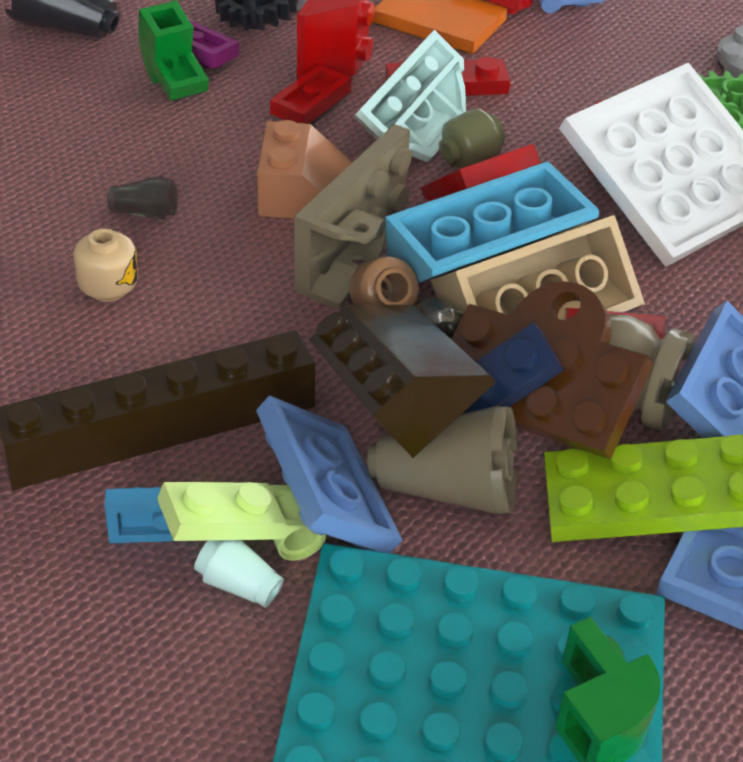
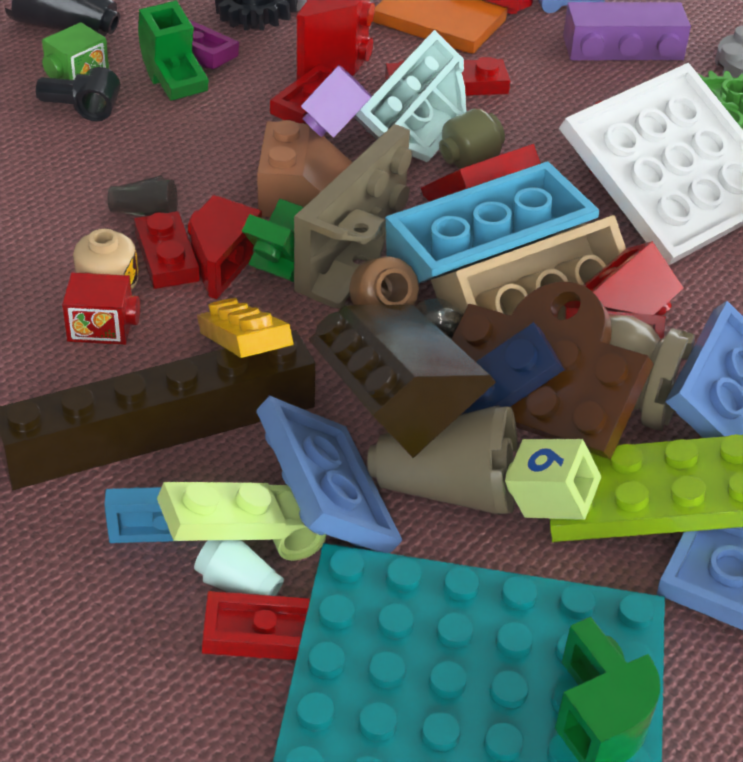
none -> black axle [36,67,121,122]
none -> bright green brick [42,22,109,80]
none -> red brick [62,272,140,345]
none -> red plate [134,211,200,289]
none -> red slope [188,195,262,299]
none -> yellow plate [197,298,294,358]
none -> red plate [202,591,310,660]
none -> green brick [242,198,304,282]
none -> brick [301,66,372,138]
none -> yellowish green brick [505,439,601,520]
none -> medium lavender brick [563,2,691,60]
none -> slope [564,241,684,316]

